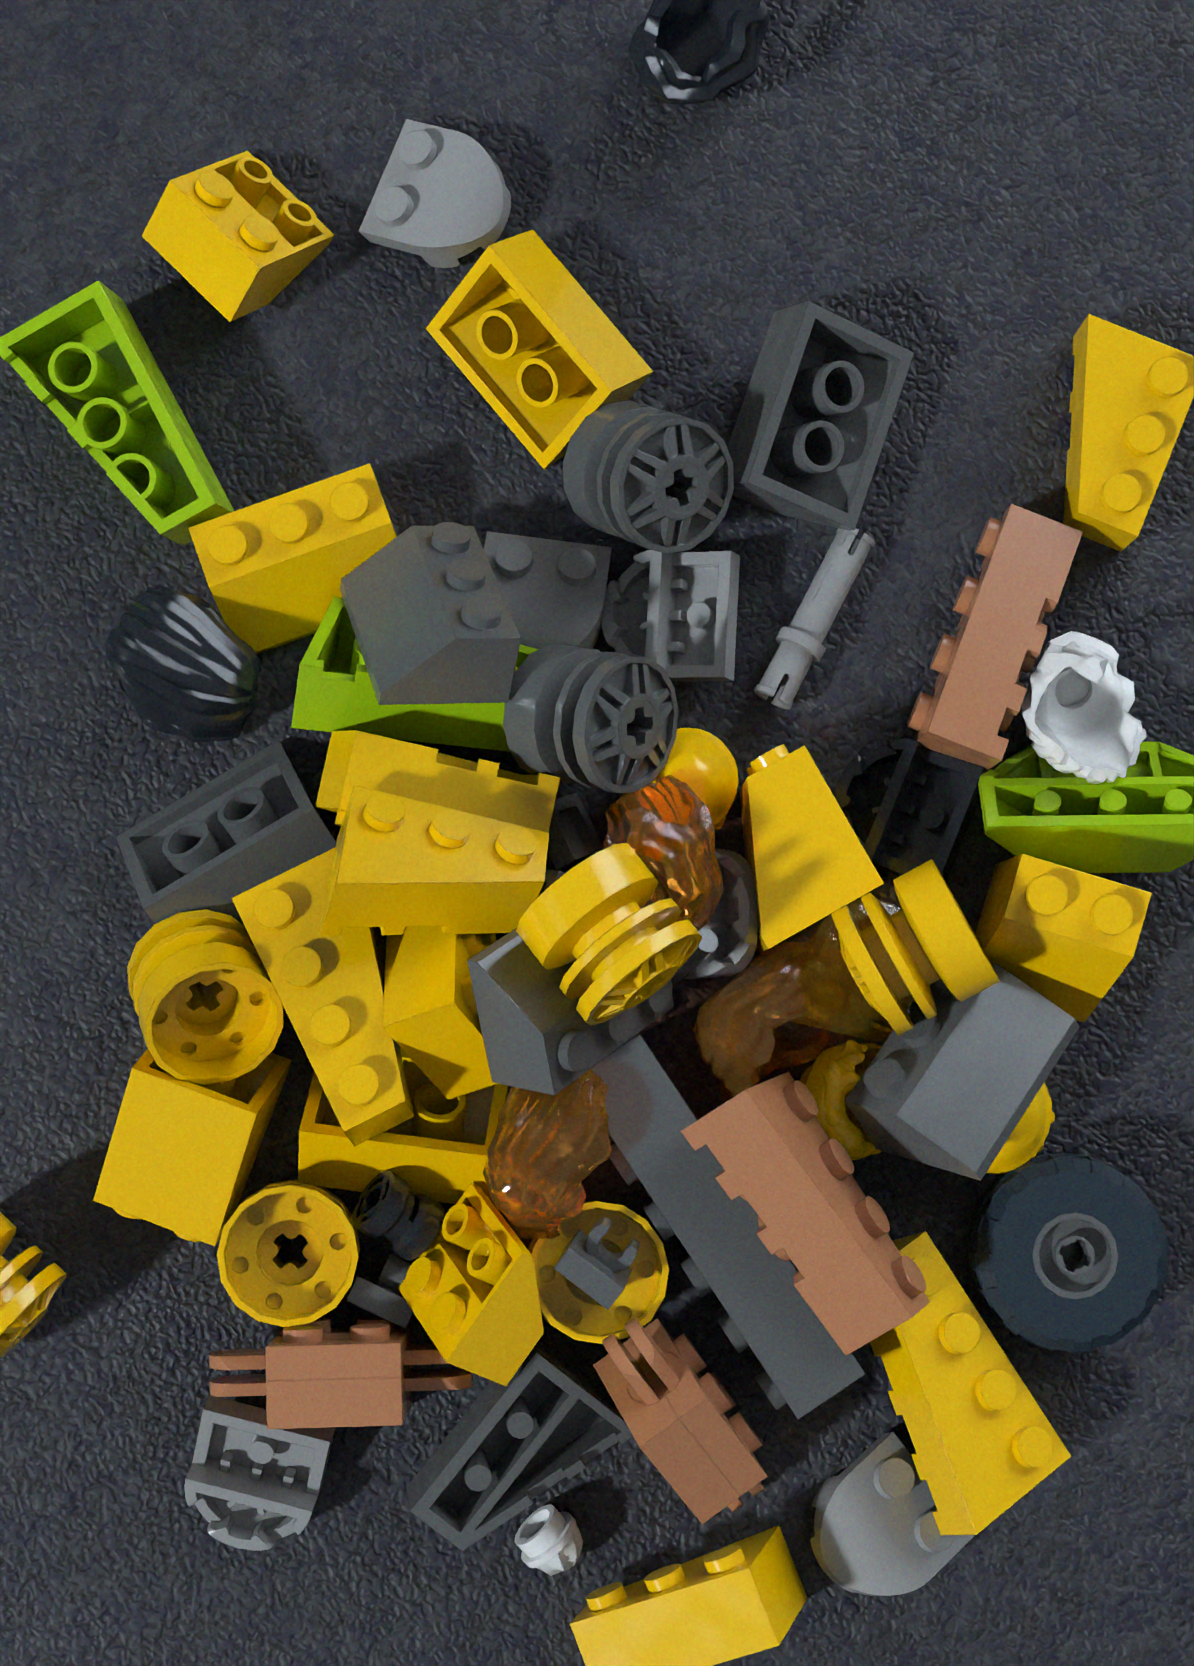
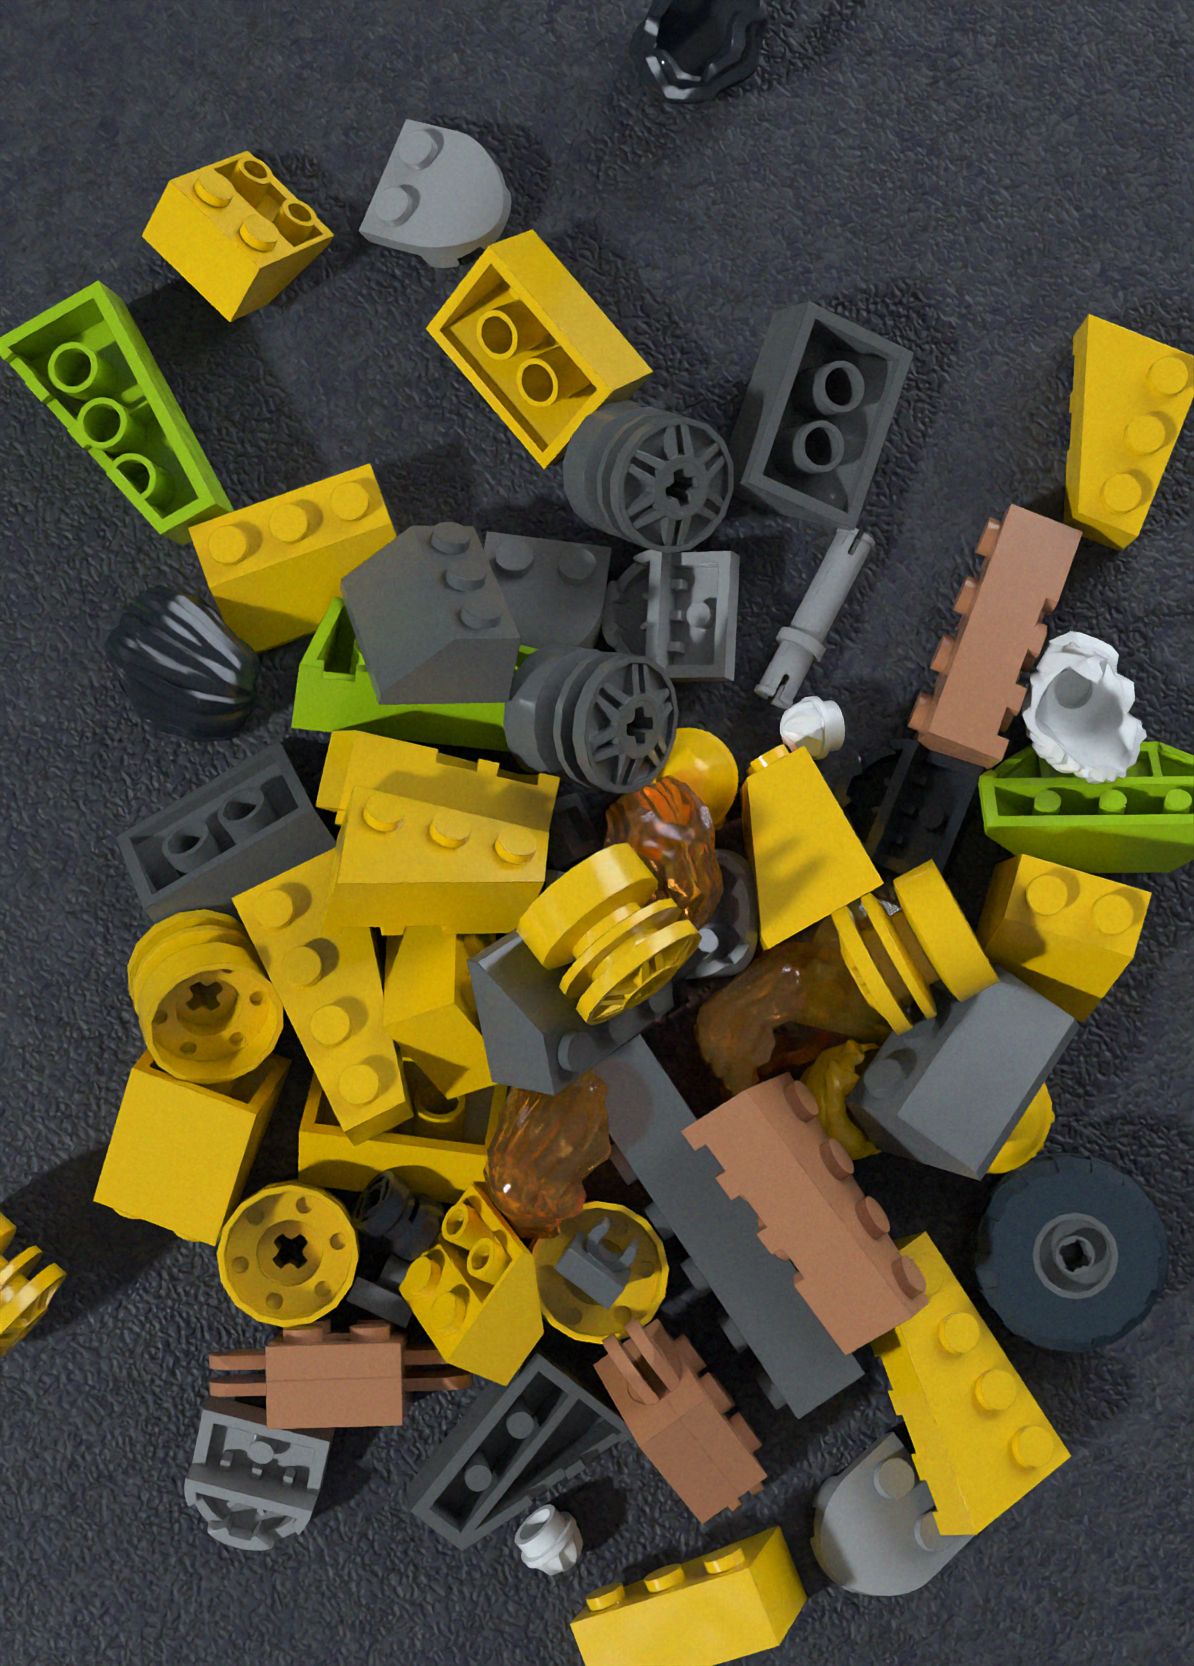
none -> white plate [780,696,845,760]

